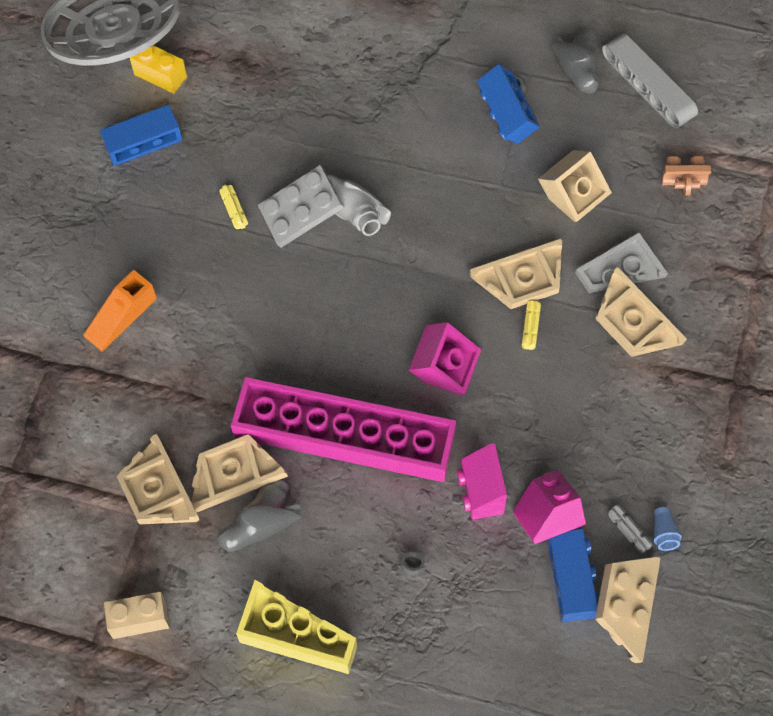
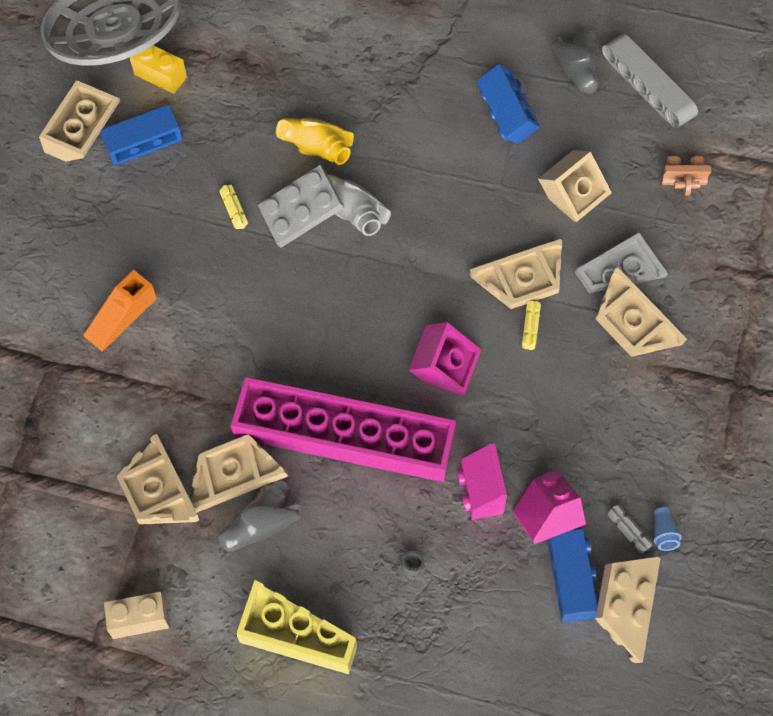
none -> tan slope [39,80,120,161]
none -> yellow animal [276,118,354,165]

